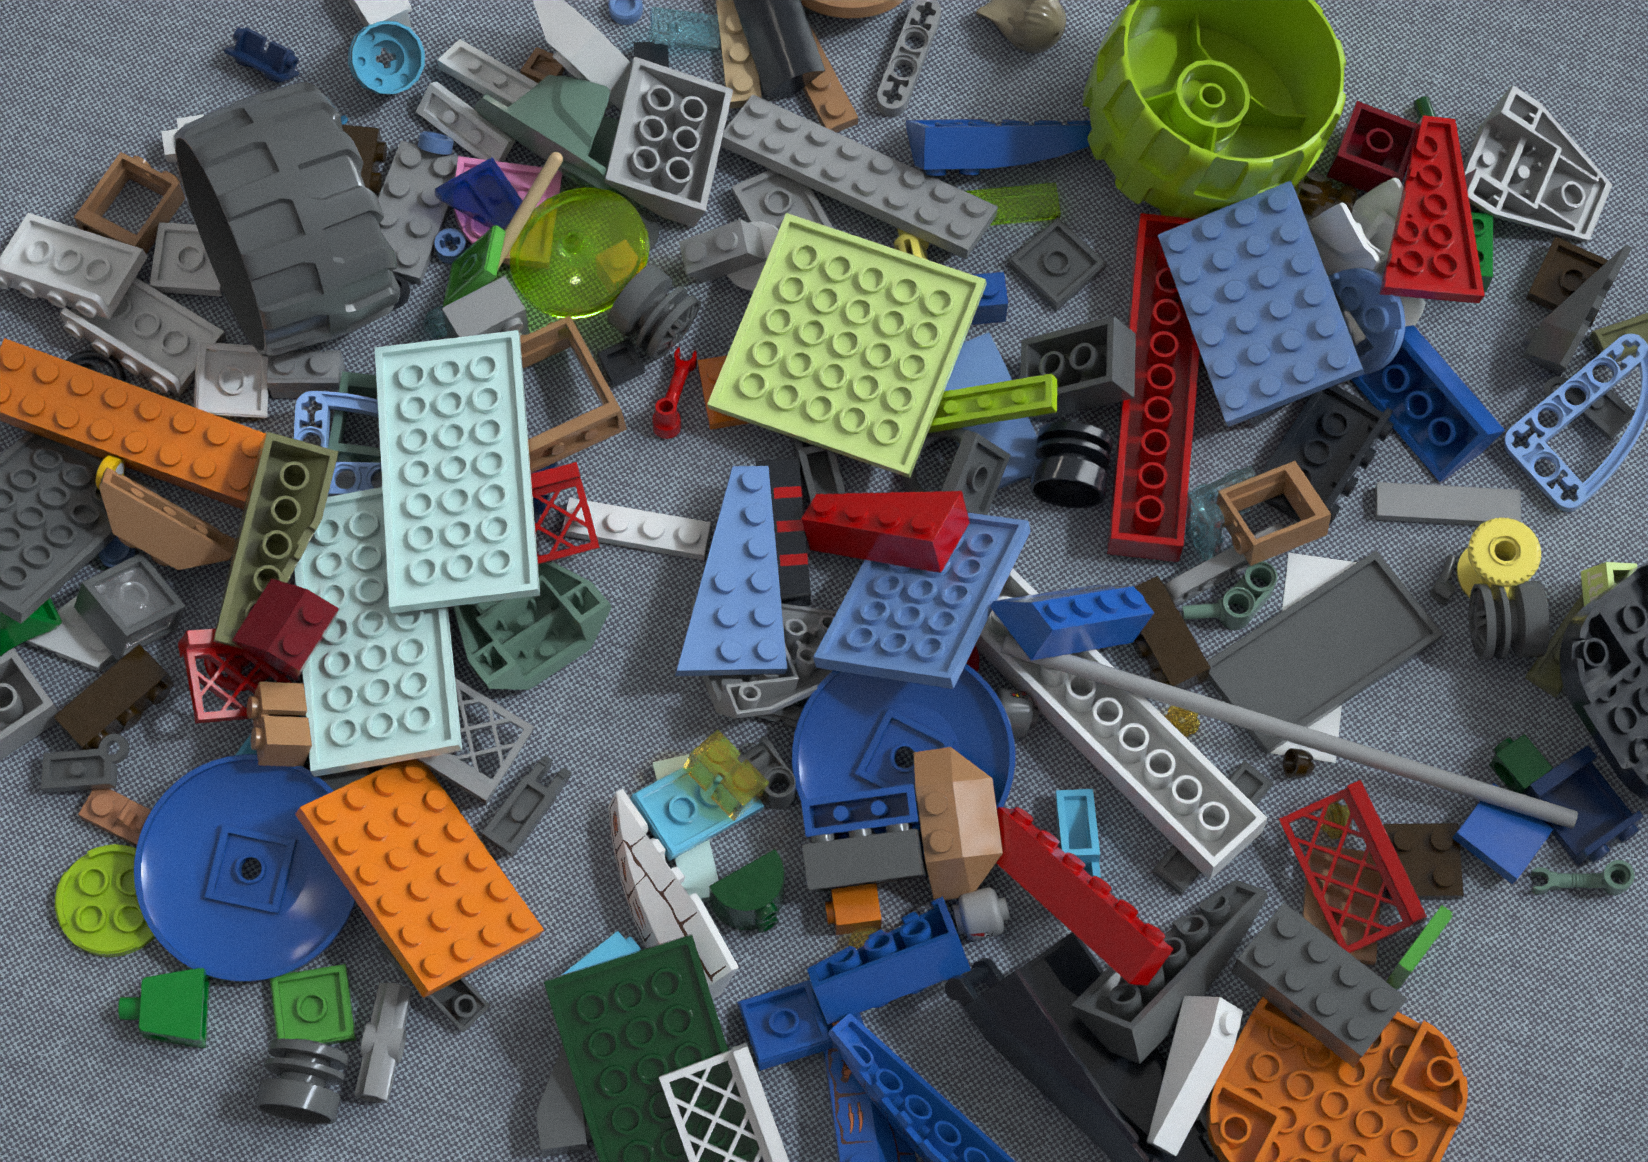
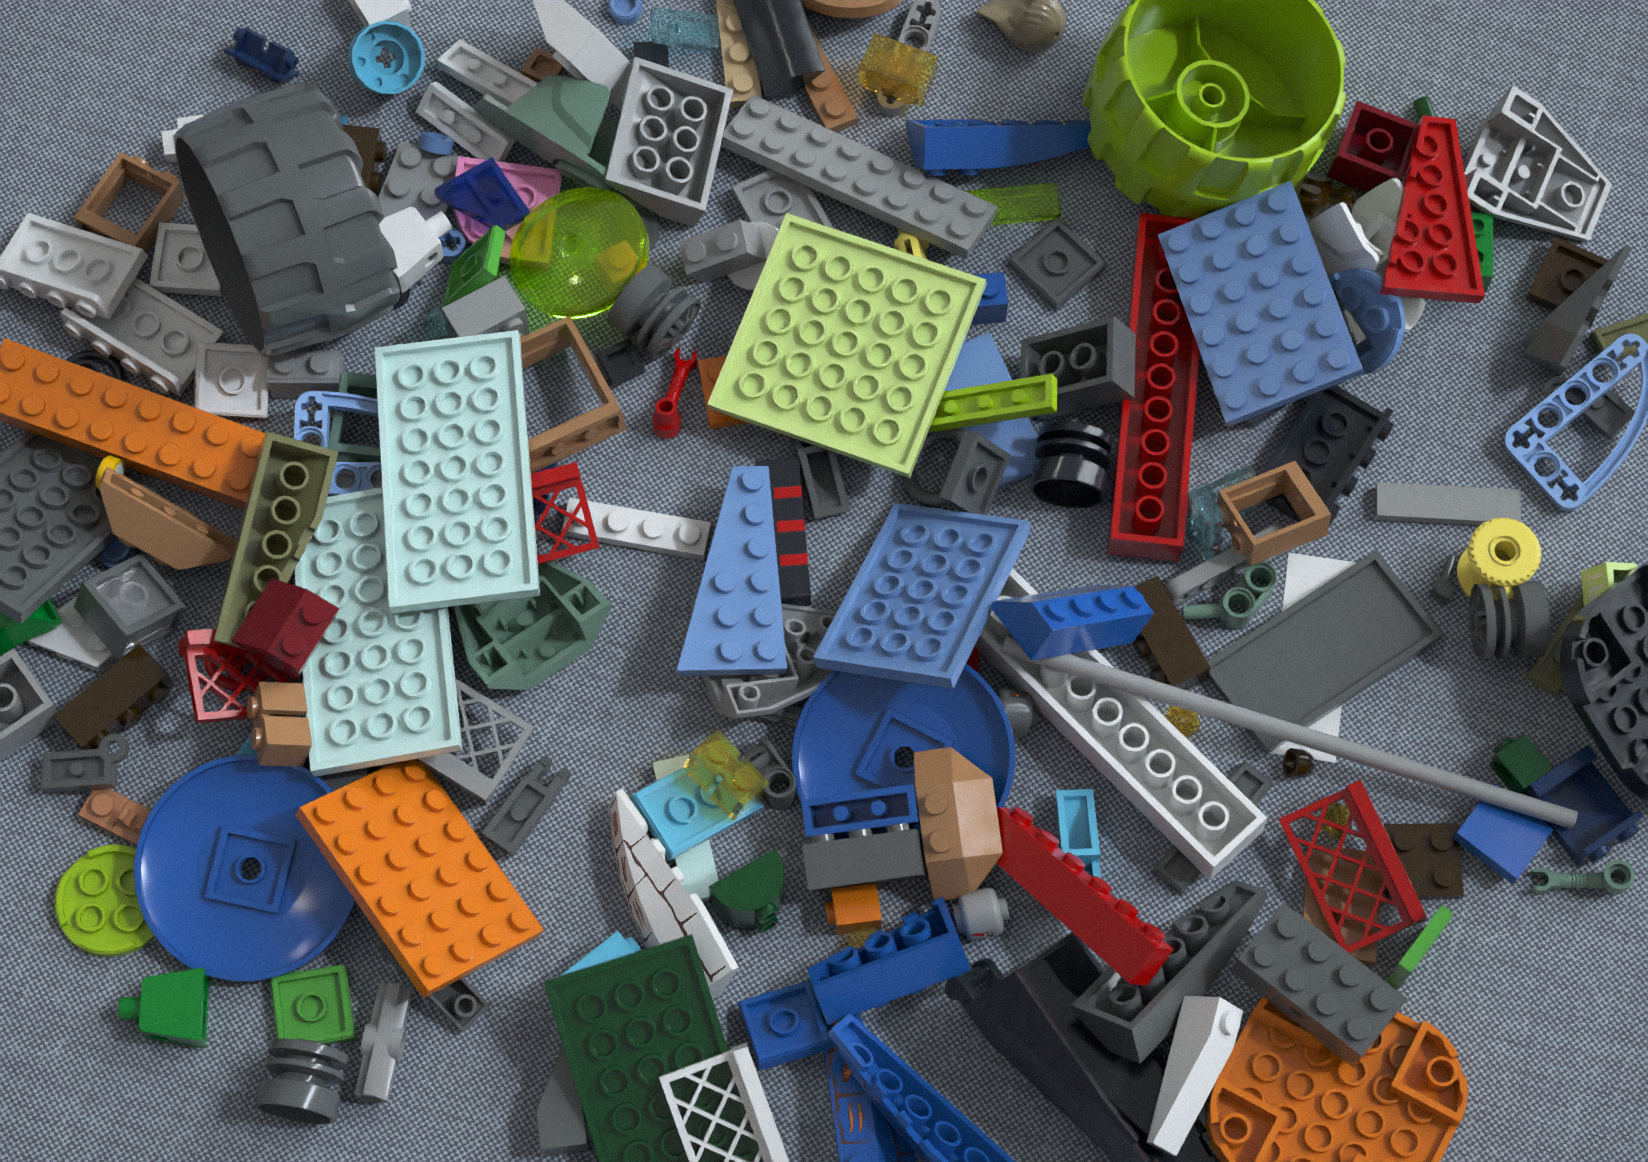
tan piece [498,152,563,269] -> none
red wedge [801,491,970,573] -> none
blue slope [1352,325,1505,482] -> none
none -> white torso [379,207,452,293]
none -> clear yellow brick [858,33,939,107]

